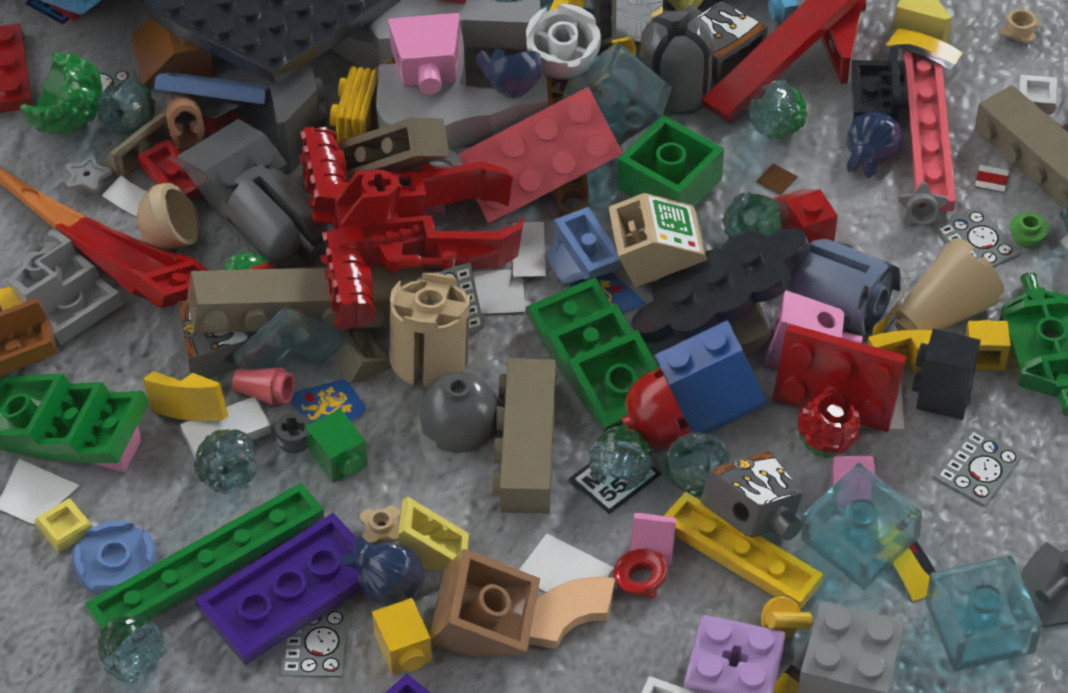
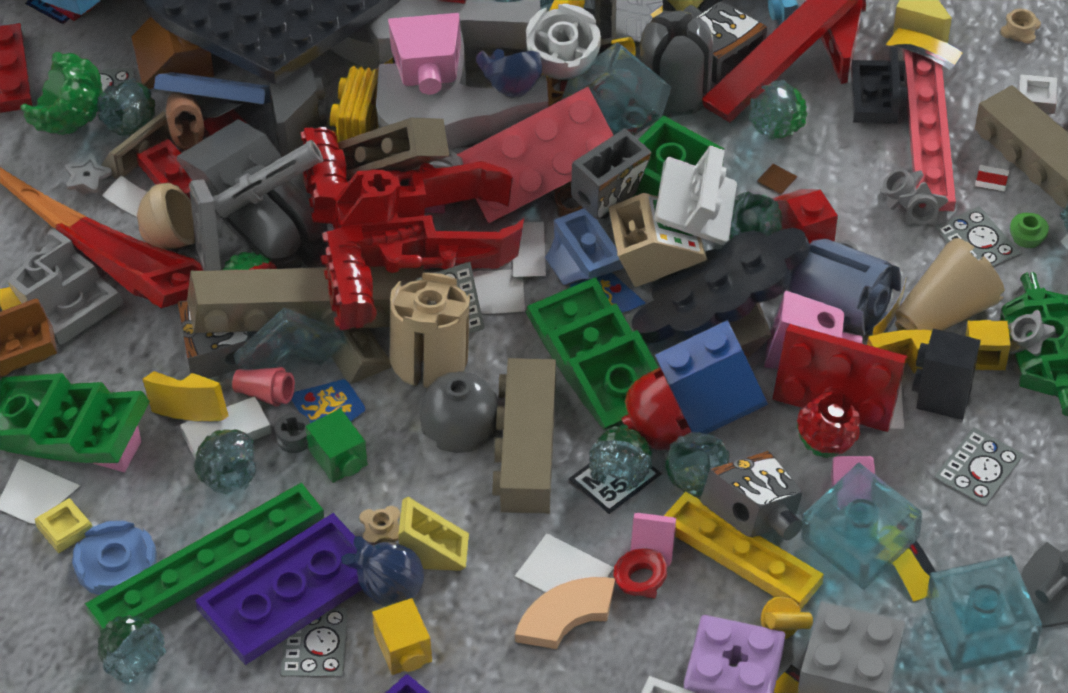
medium nougat slope [430,549,540,657] -> none
dark blue piece [846,111,904,178] -> none
none -> light grey plate [189,179,222,271]
none -> light grey pin [213,140,323,218]
none -> dark grey torso [571,128,652,219]
none -> white bracket [654,145,737,245]
none -> light grey plate [880,167,924,210]
none -> light grey plate [1008,310,1056,356]

